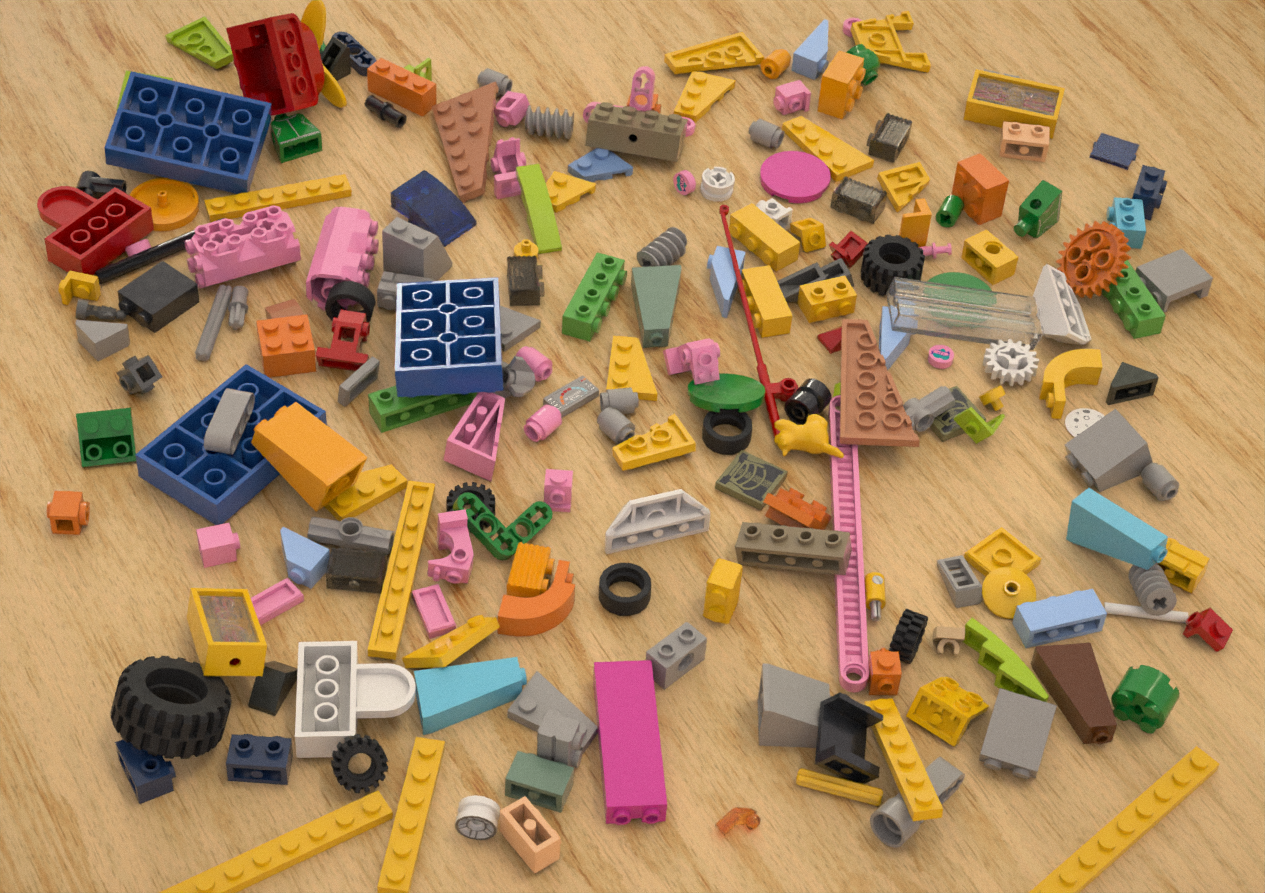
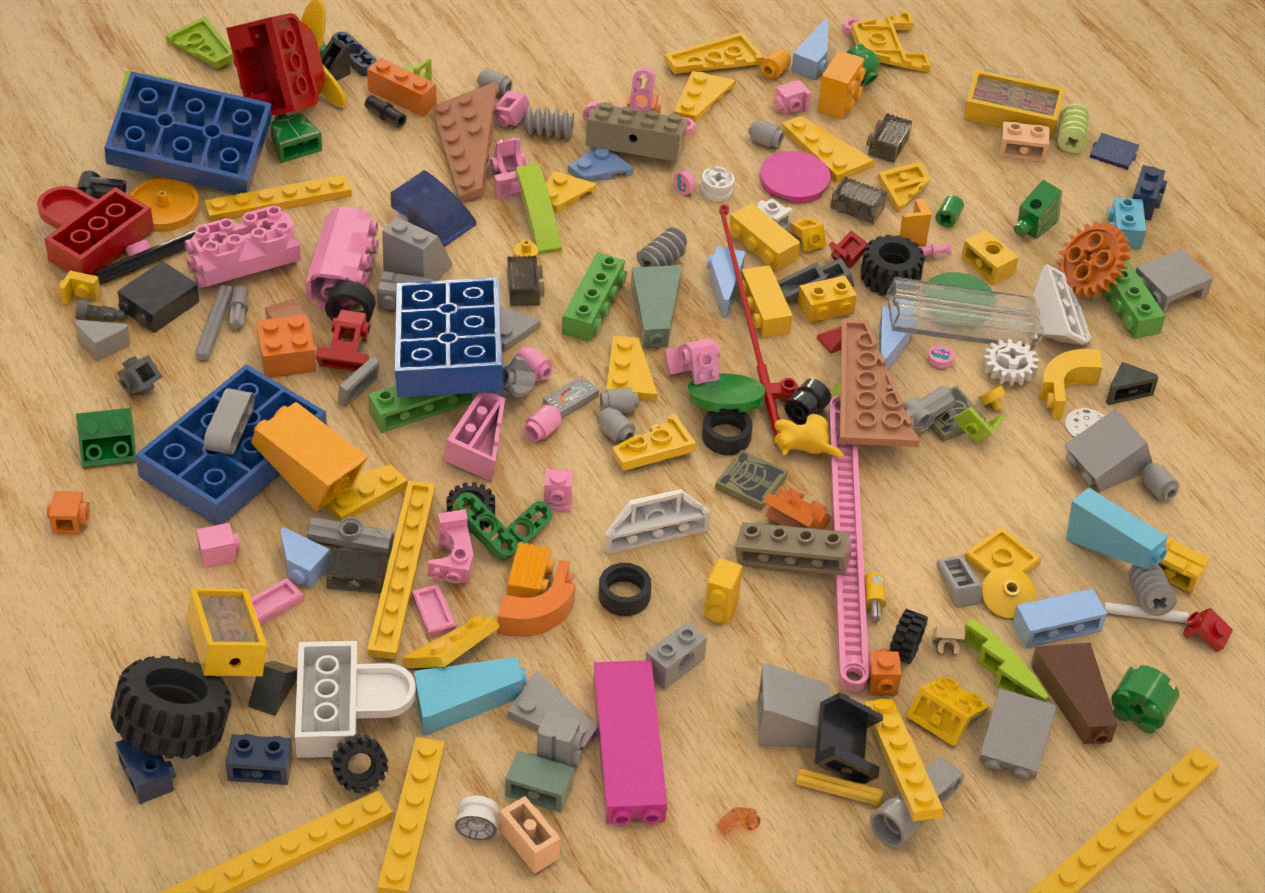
orange brick [951,153,1009,225] -> none
none -> yellowish green piece [1057,104,1089,154]

